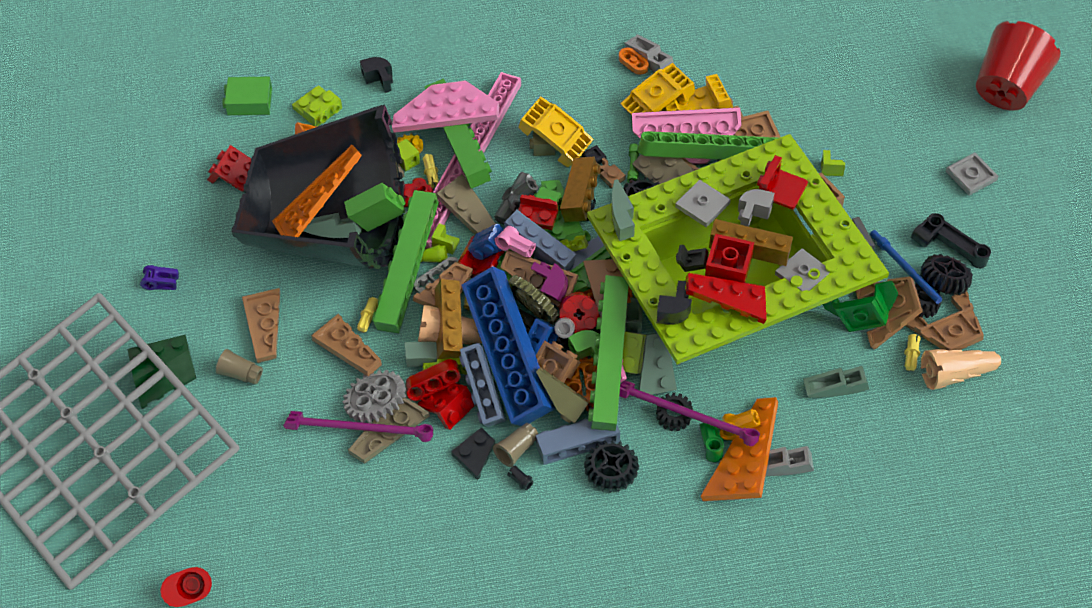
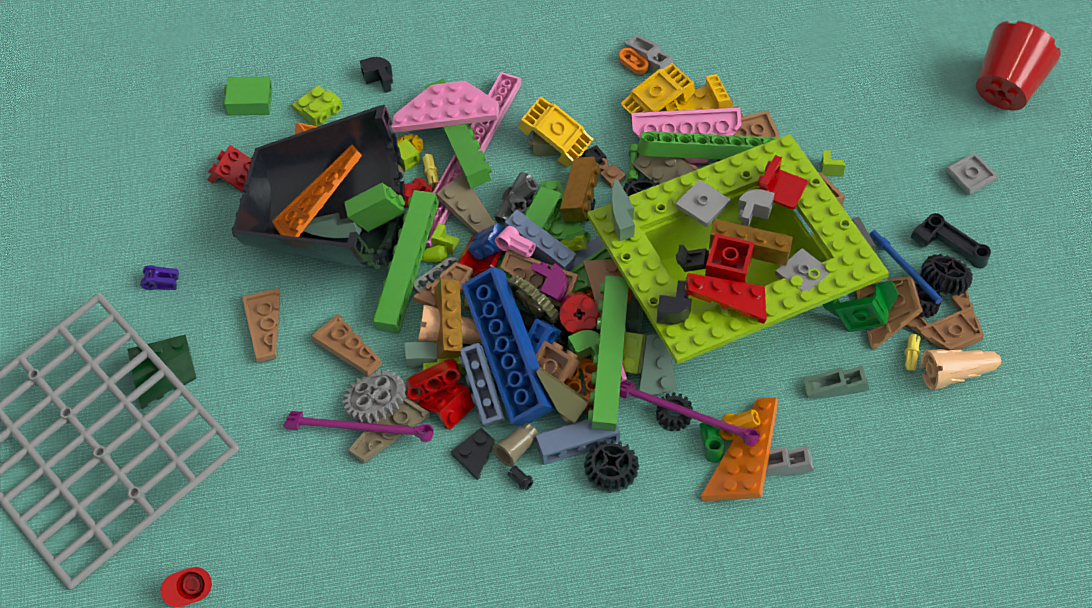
dark tan plant [216,349,263,384] -> none
light yellow axle [357,297,378,333] -> none
red bracket [518,195,558,230] -> none
light grey tile [555,317,575,338] -> none

